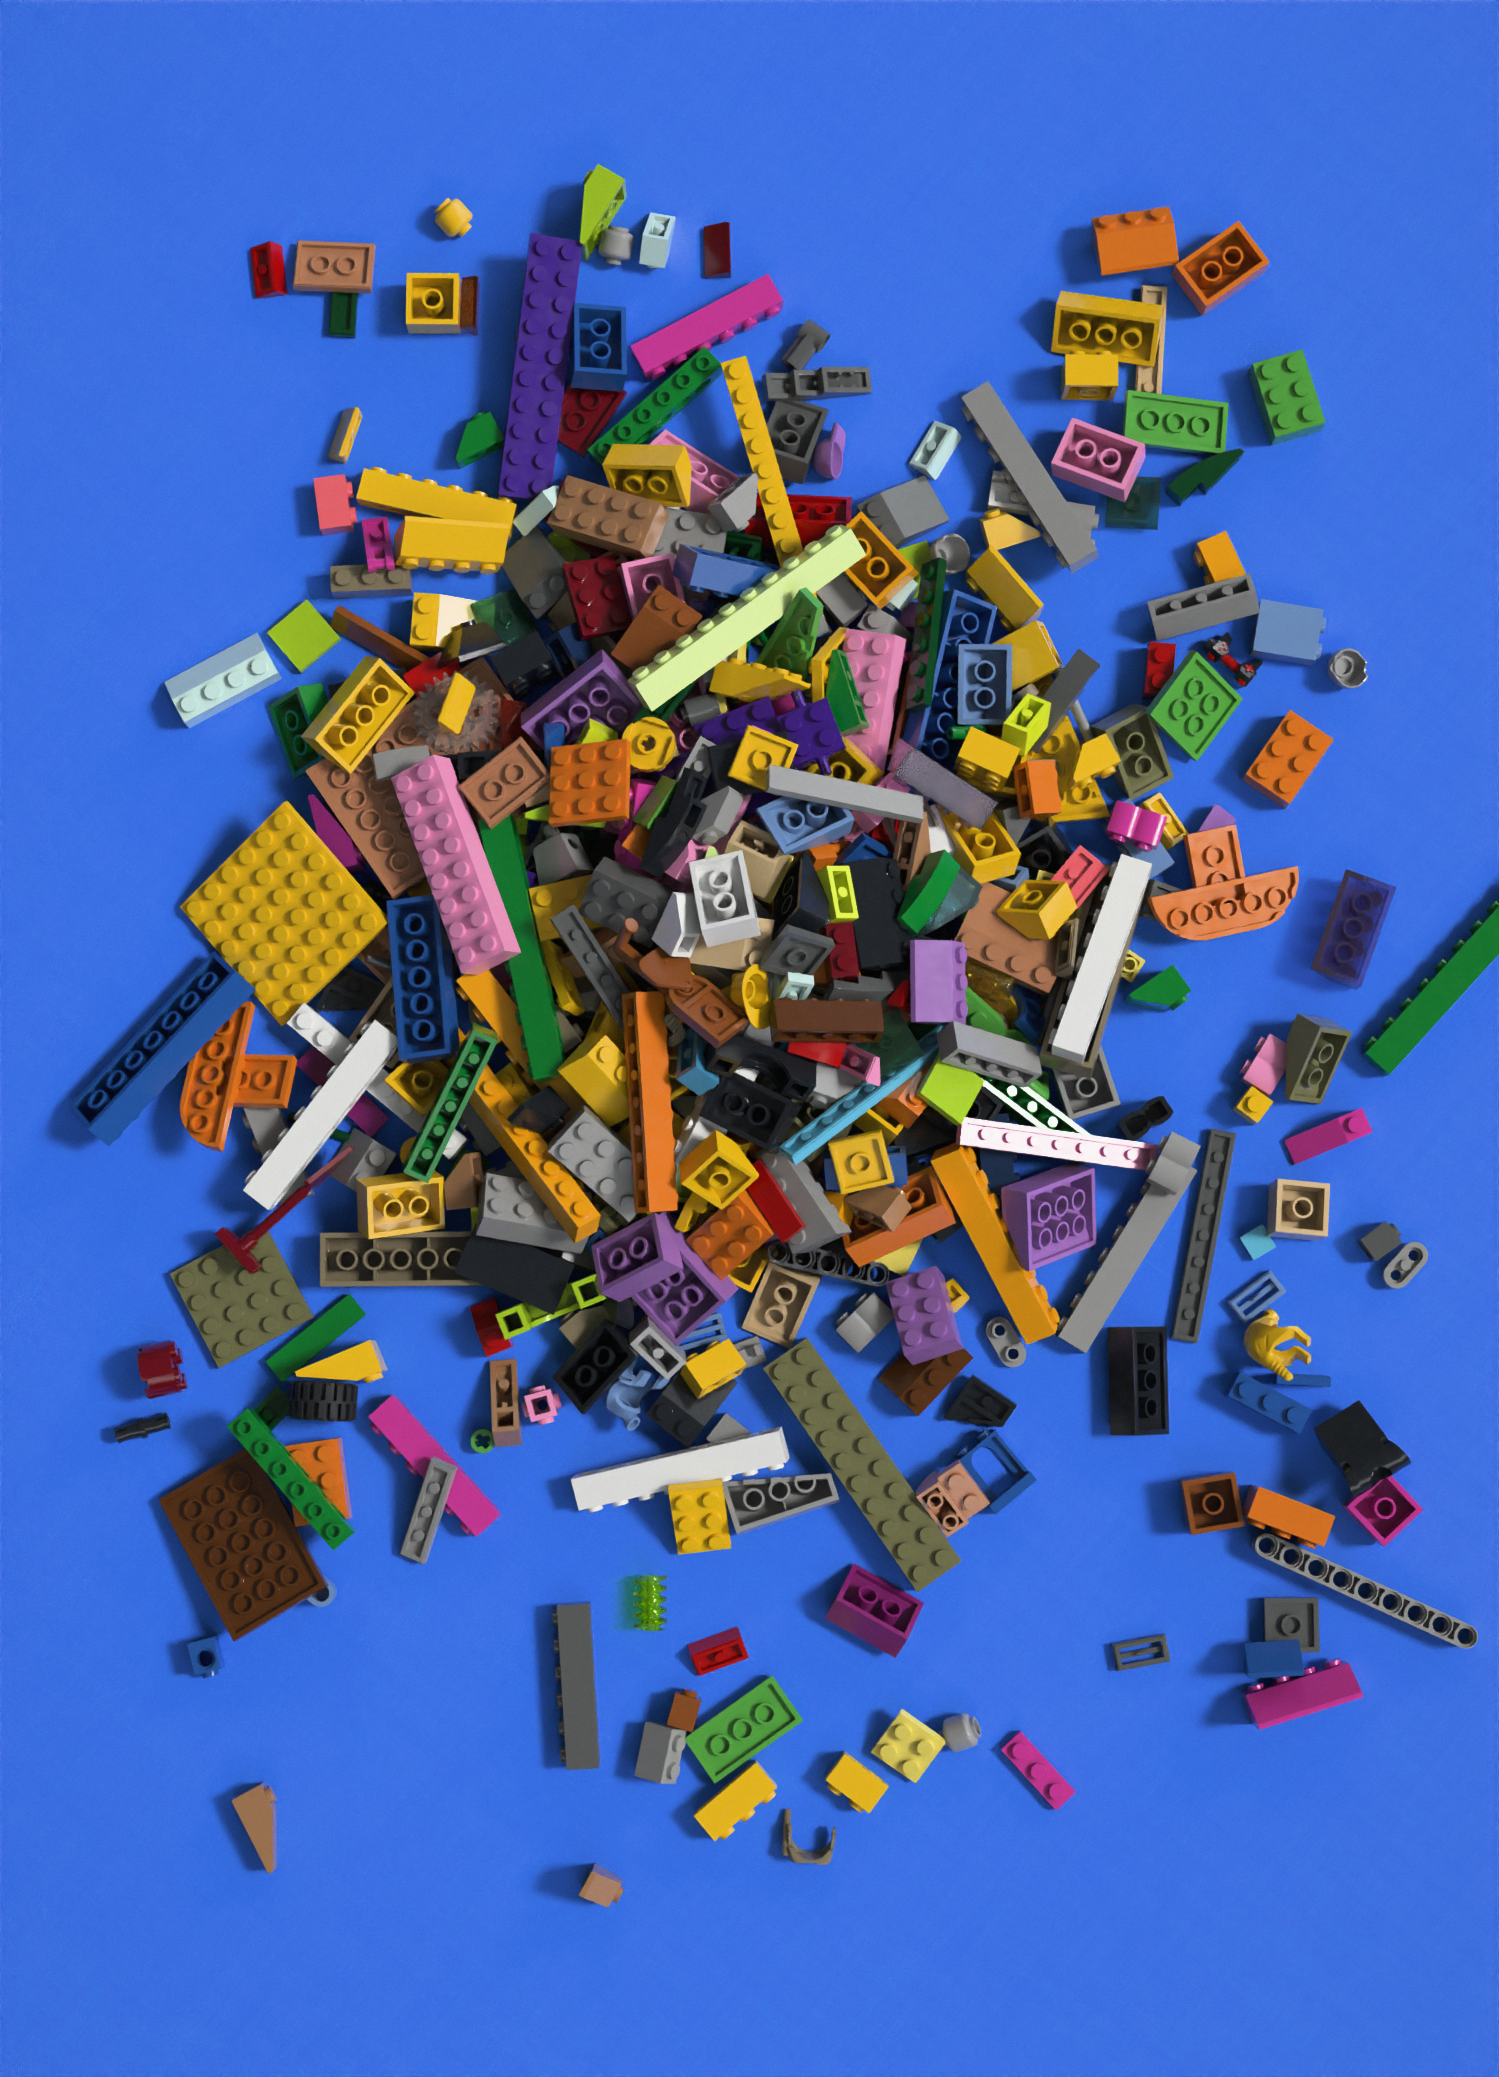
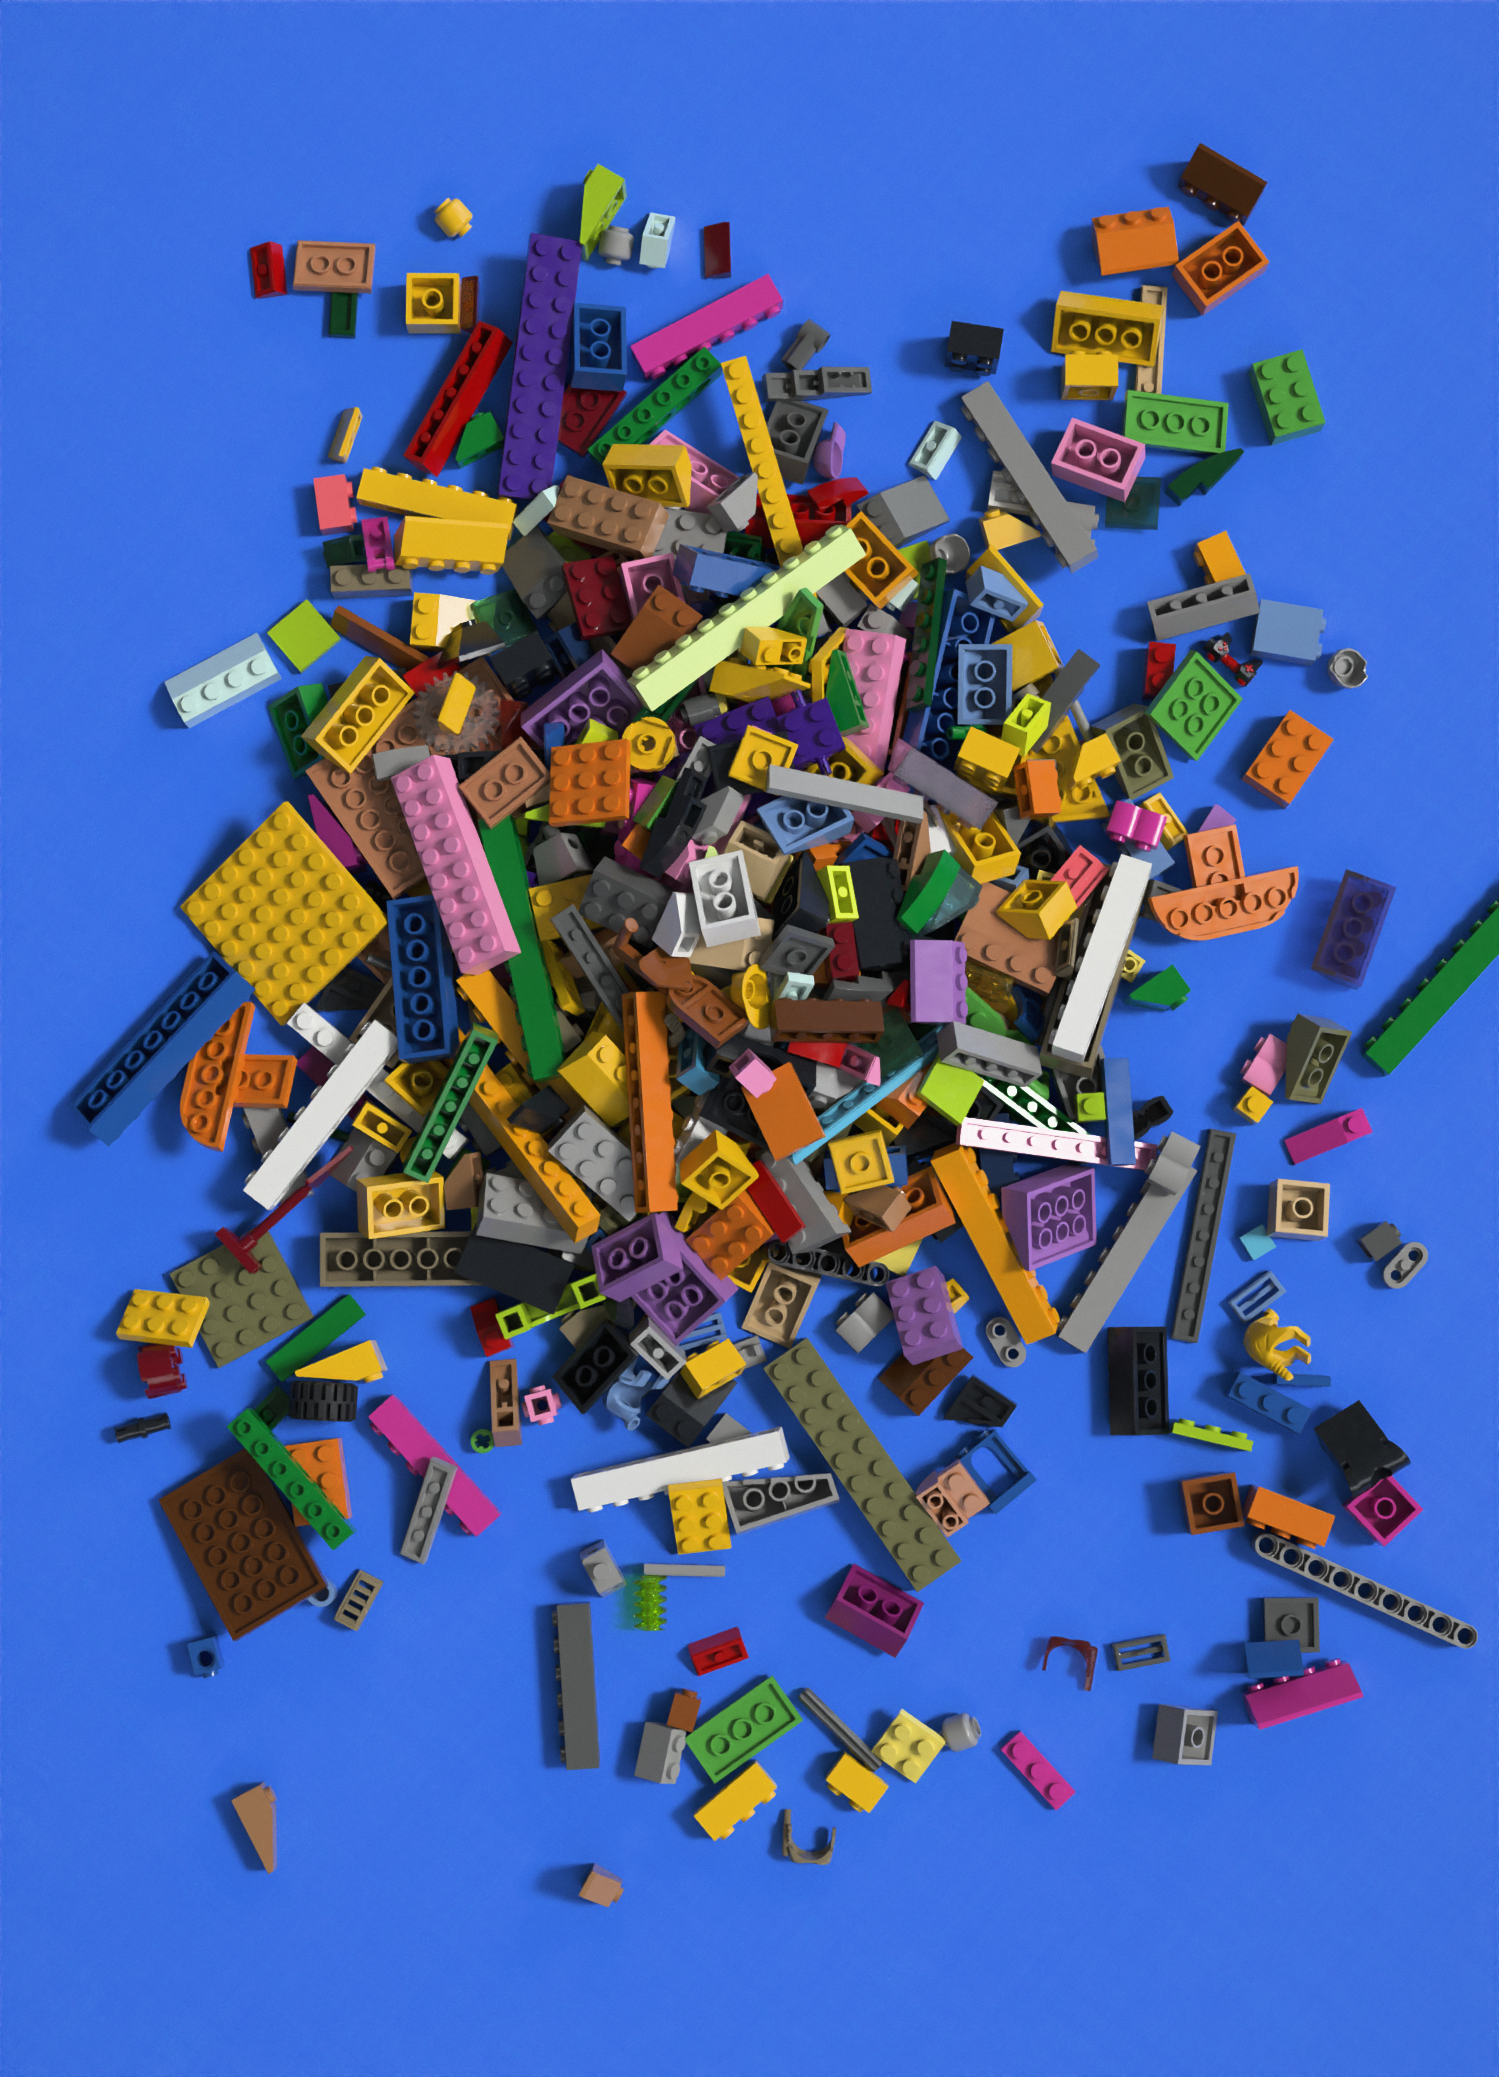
none -> yellow plate [116,1289,210,1348]
none -> clear green brick [322,535,367,568]
none -> dark tan slope [333,1569,384,1631]
none -> yellow brick [352,1101,412,1153]
none -> red brick [403,321,513,477]
none -> light grey torso [580,1539,628,1597]
none -> light grey tile [644,1563,725,1577]
none -> bright pink brick [729,1048,777,1098]
none -> yellow slope [741,627,807,665]
none -> orange tile [741,1062,826,1161]
none -> dark grey axle [798,1688,882,1772]
none -> red slope [807,477,869,511]
none -> black brick [944,321,1004,376]
none -> medium blue slope [966,566,1028,622]
none -> helmet [1042,1636,1098,1691]
none -> lime brick [1074,1092,1106,1123]
none -> tile [1100,1058,1136,1166]
none -> light grey slope [1152,1704,1218,1765]
none -> lime plate [1169,1418,1253,1451]
none -> reddish brown slope [1178,143,1268,226]

